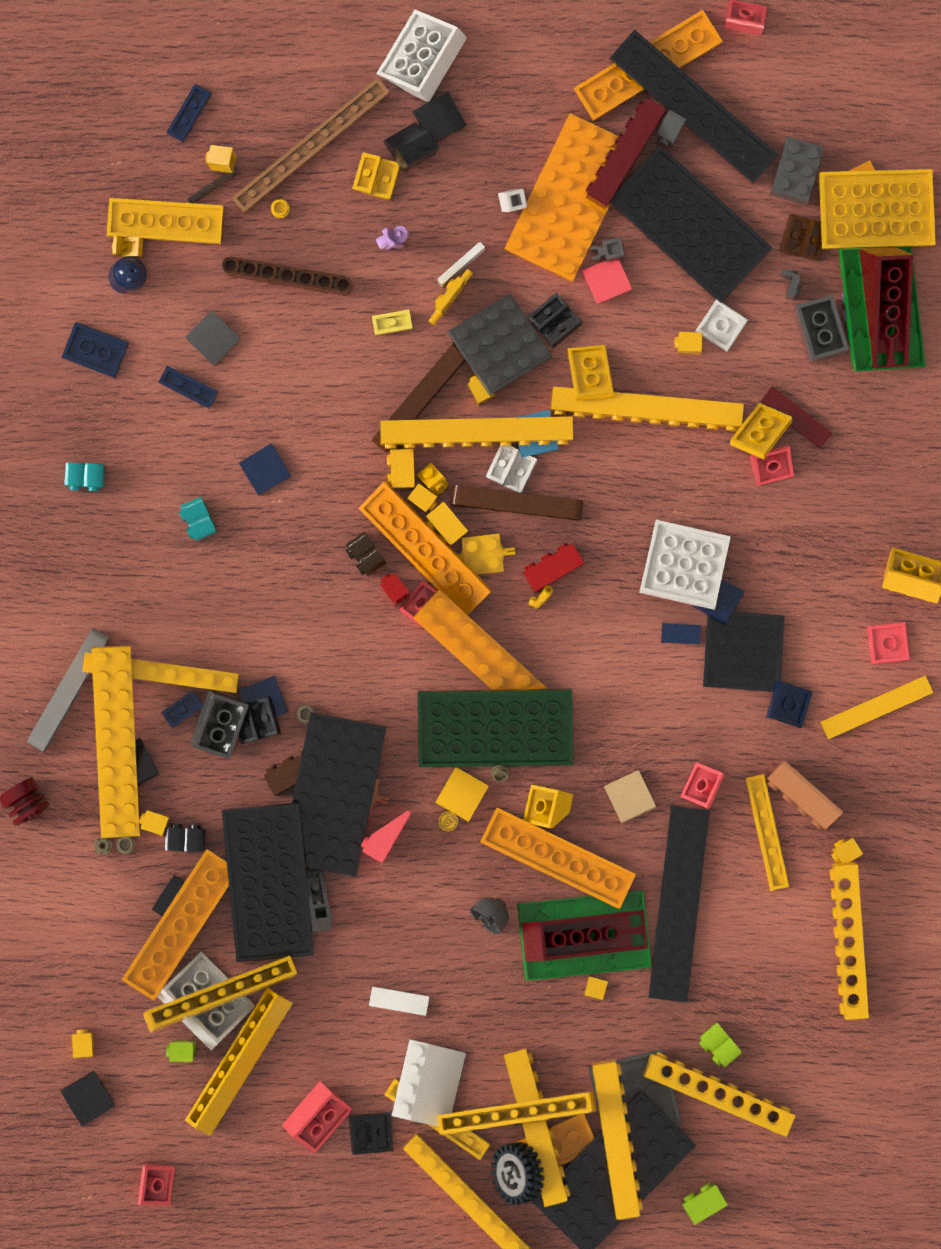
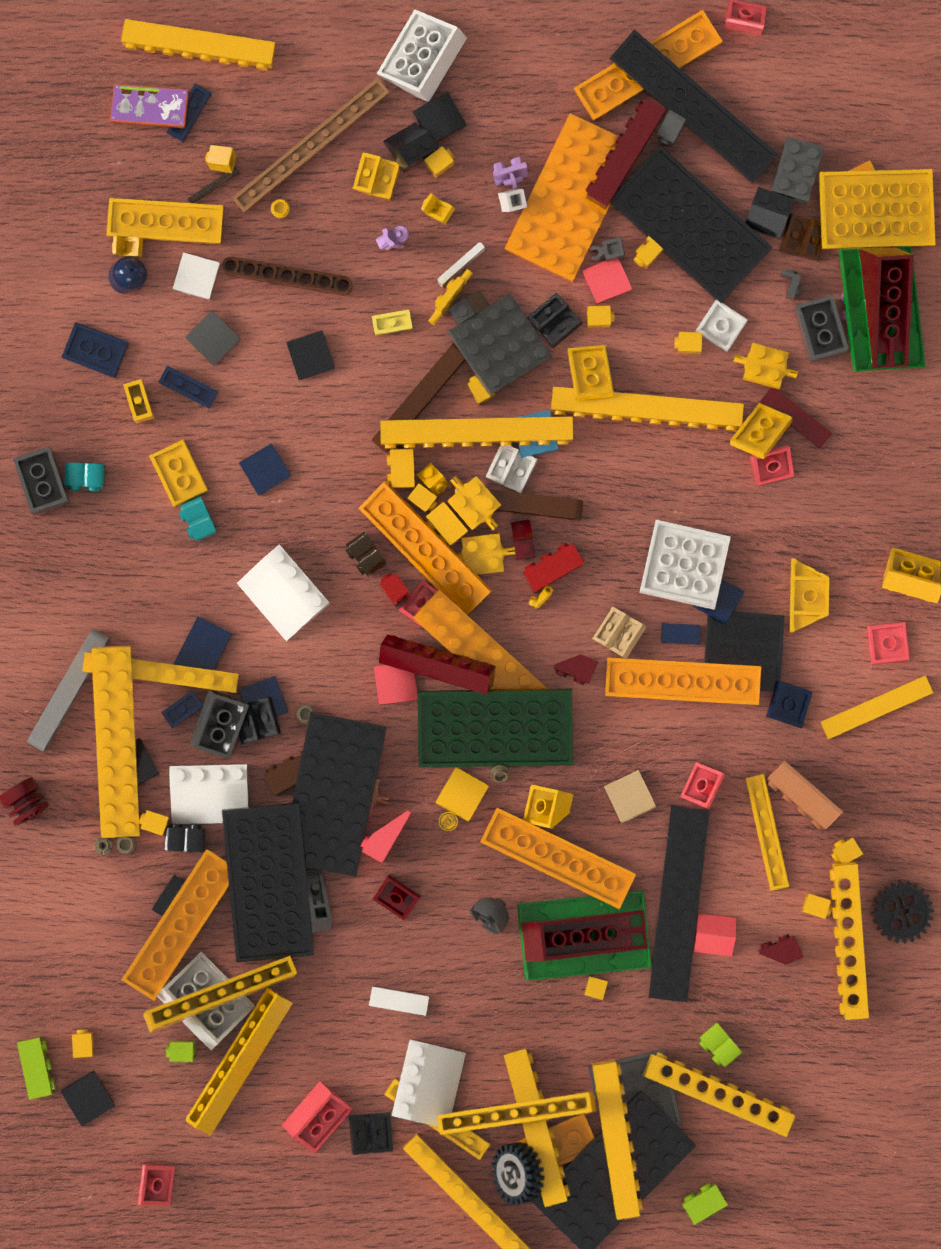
none -> dark grey brick [13,447,70,515]
none -> lime brick [17,1036,56,1100]
none -> tile [110,84,190,128]
none -> yellow brick [121,19,276,70]
none -> yellow brick [123,379,154,424]
none -> yellow tile [149,439,208,508]
none -> white slope [169,764,249,824]
none -> white tile [173,252,220,300]
none -> dark blue tile [173,617,232,670]
none -> white slope [237,544,330,641]
none -> black slope [286,330,335,380]
none -> dark red slope [373,874,421,921]
none -> coral slope [374,665,418,705]
none -> dark red brick [378,634,496,695]
none -> yellow bracket [421,193,455,225]
none -> yellow brick [424,146,455,178]
none -> yellow plate [447,476,501,531]
none -> dark grey slope [448,291,490,326]
none -> lavender hips [493,157,529,190]
none -> dark red slope [511,520,535,560]
none -> dark red slope [553,654,598,685]
none -> yellow brick [587,306,614,328]
none -> tan slope [592,607,646,659]
none -> light orange plate [605,658,761,705]
none -> yellow brick [633,236,663,269]
none -> coral slope [694,913,736,956]
none -> yellow plate [733,343,798,389]
none -> black slope [745,187,794,239]
none -> dark red slope [757,934,804,965]
none -> yellow wing [789,558,829,633]
none -> yellow brick [801,893,833,919]
none -> black gear [871,881,934,944]

